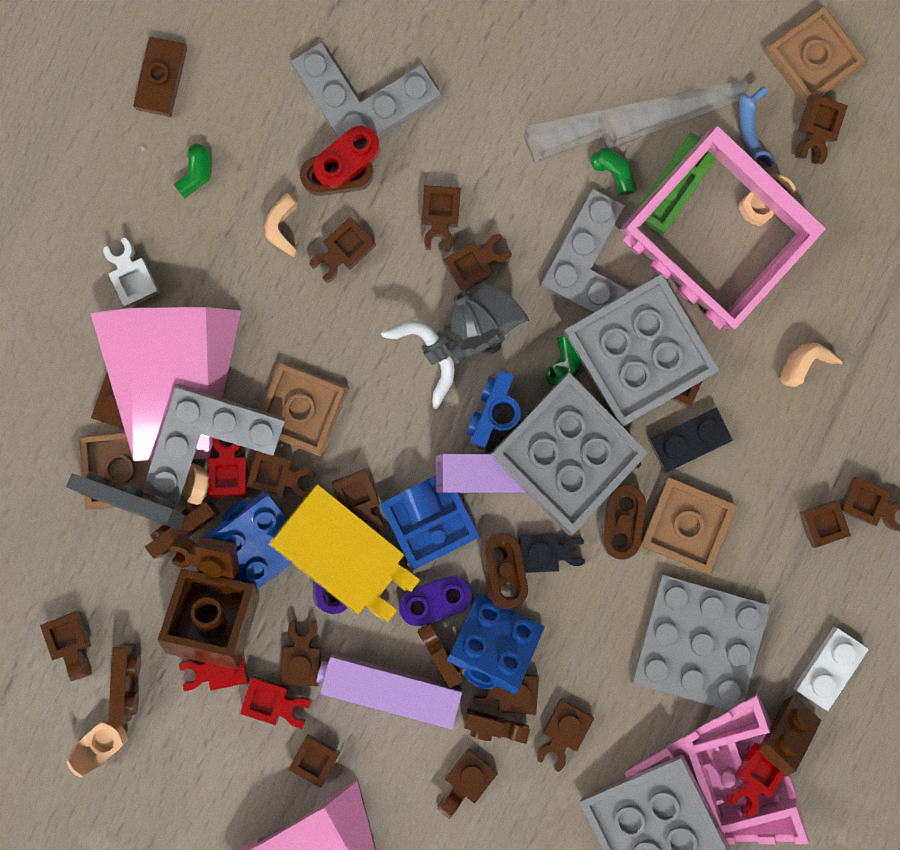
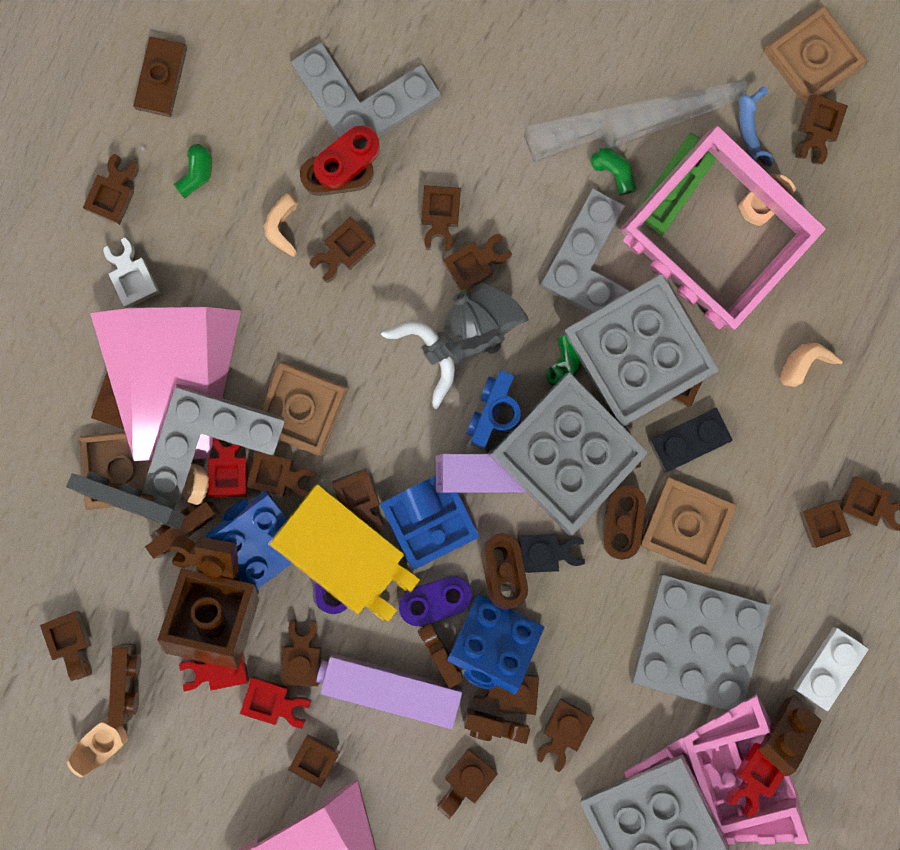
none -> reddish brown plate [83,154,139,225]

